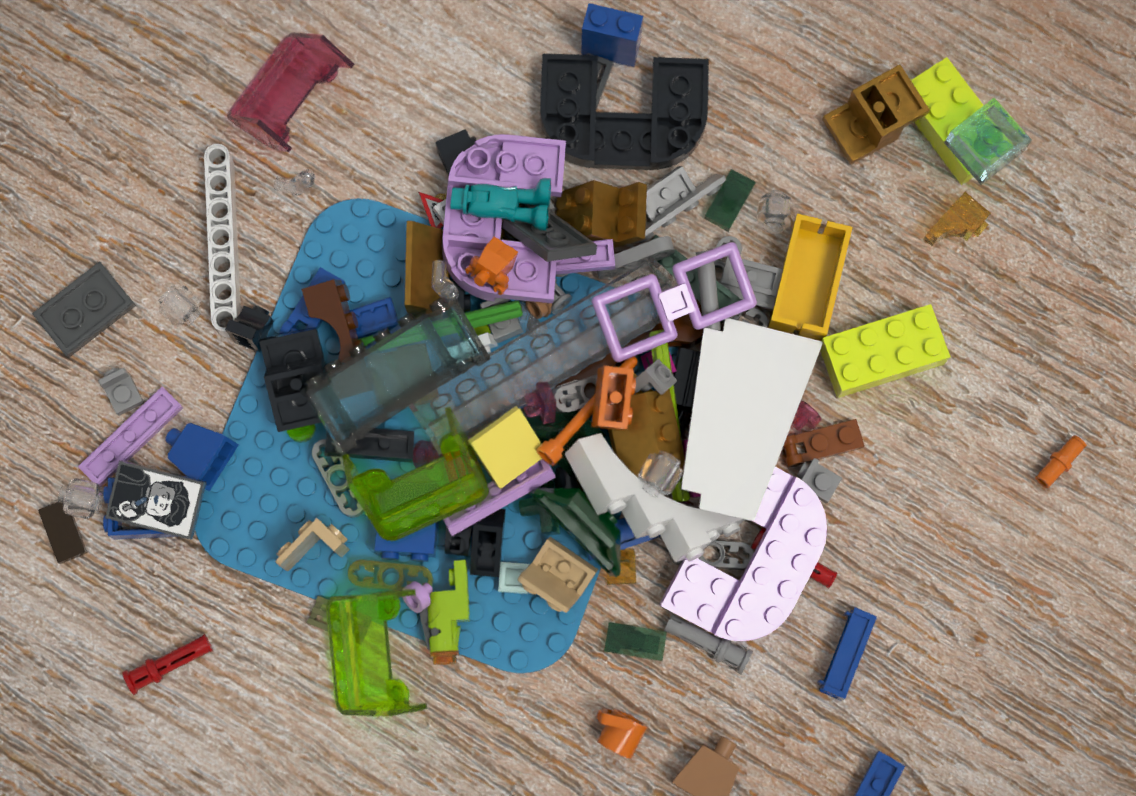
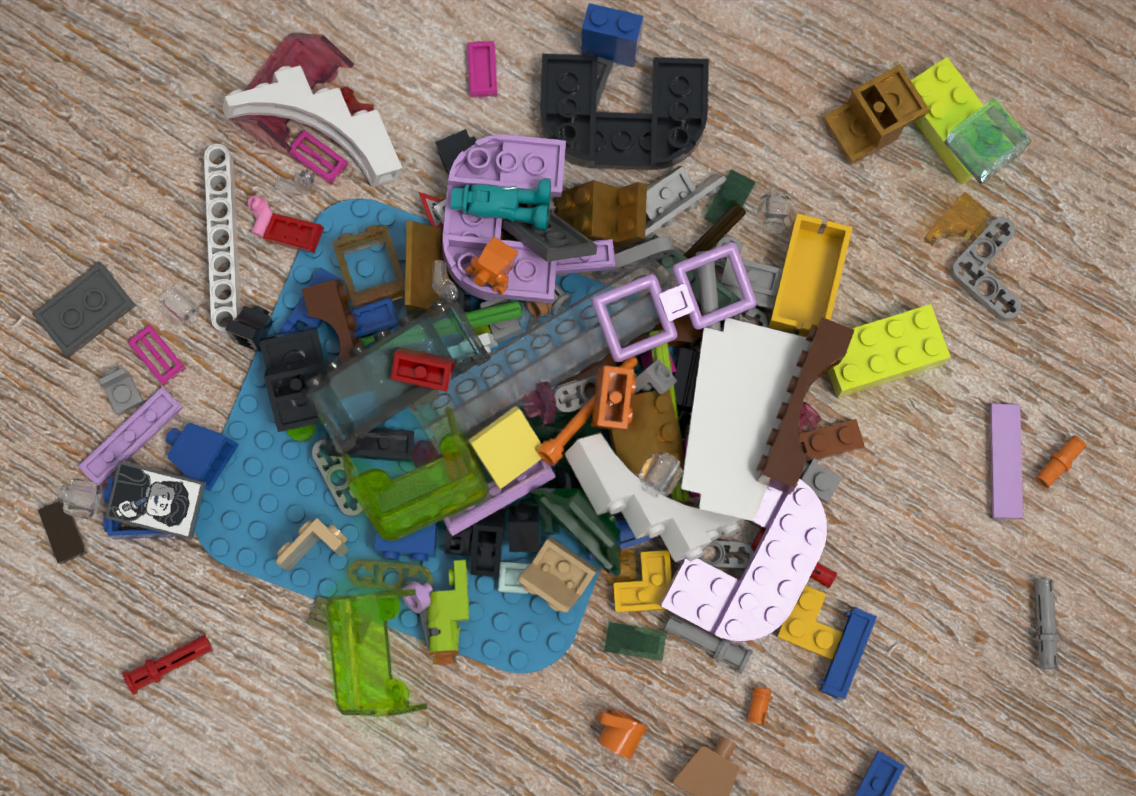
none -> dark pink tile [127,324,186,386]
none -> white arch [222,65,402,187]
none -> bright pink arm [247,195,273,238]
none -> red plate [263,213,324,254]
none -> dark pink tile [287,130,349,186]
none -> clear orange window [332,225,405,309]
none -> clear red arm [340,87,374,116]
none -> red slope [390,347,456,392]
none -> dark pink tile [467,41,498,98]
none -> black brick [508,505,539,552]
none -> yellow plate [613,550,672,613]
none -> dark brown axle [683,203,746,259]
none -> orange pin [746,686,773,725]
none -> reddish brown arch [756,317,855,495]
none -> yellow plate [776,585,843,661]
none -> light grey beam [950,217,1021,322]
none -> lavender tile [989,404,1023,519]
none -> light grey pin [1034,579,1059,669]

